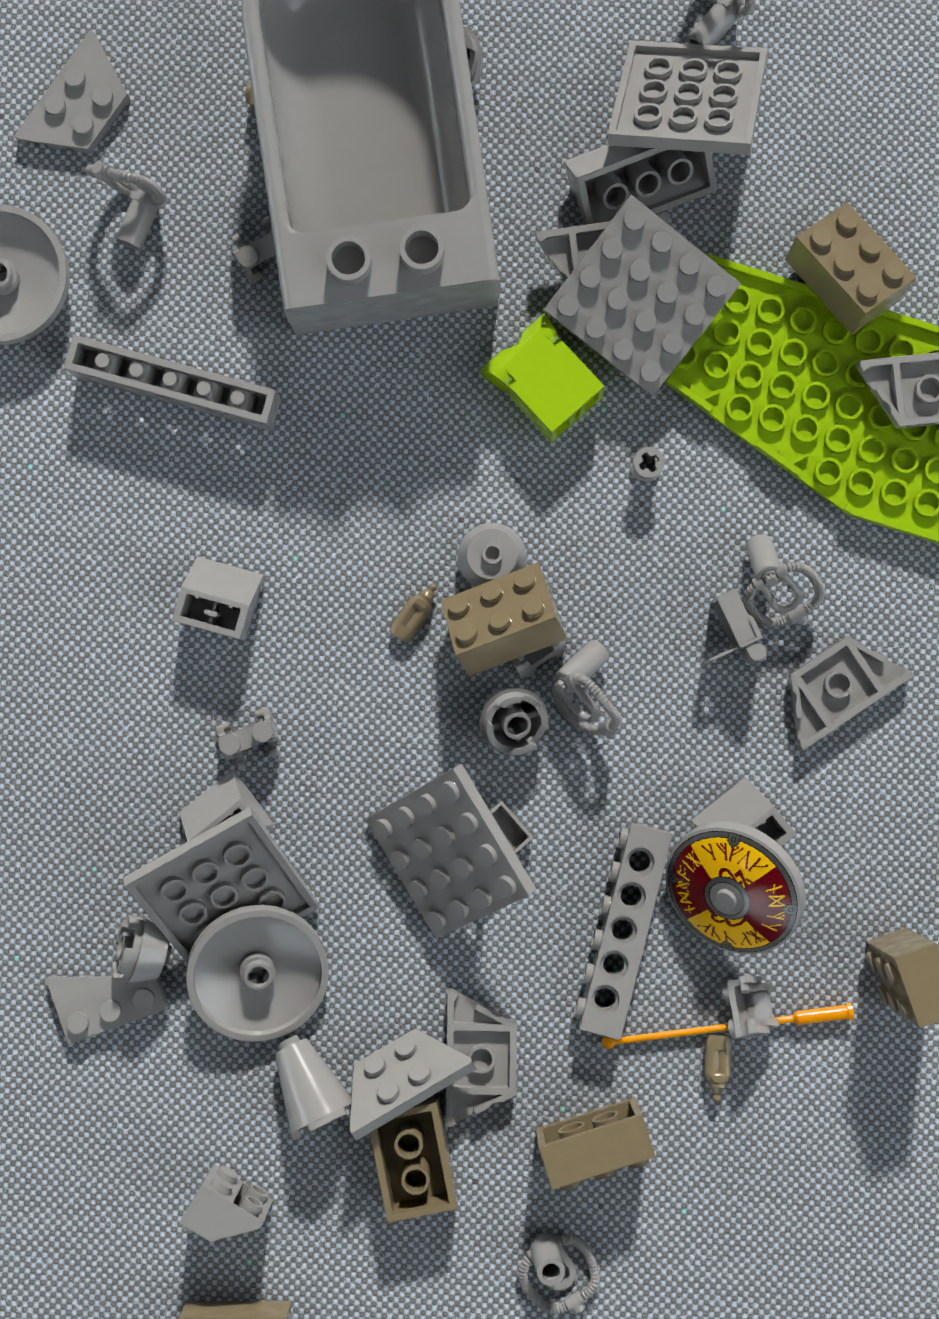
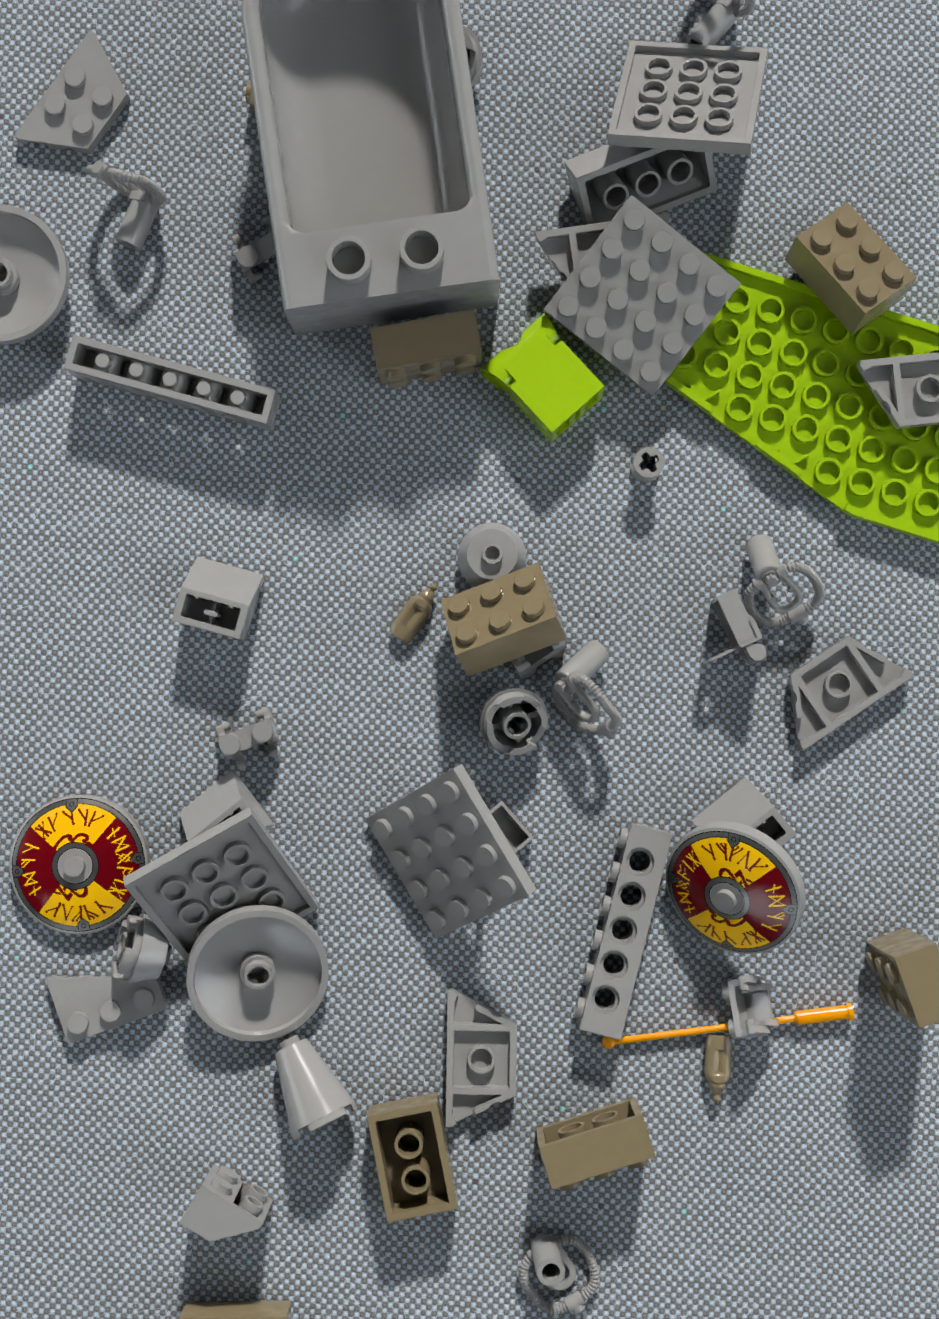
light grey wing [349,1028,476,1141] -> none
none -> dish [9,794,151,934]
none -> dark tan brick [369,309,482,388]

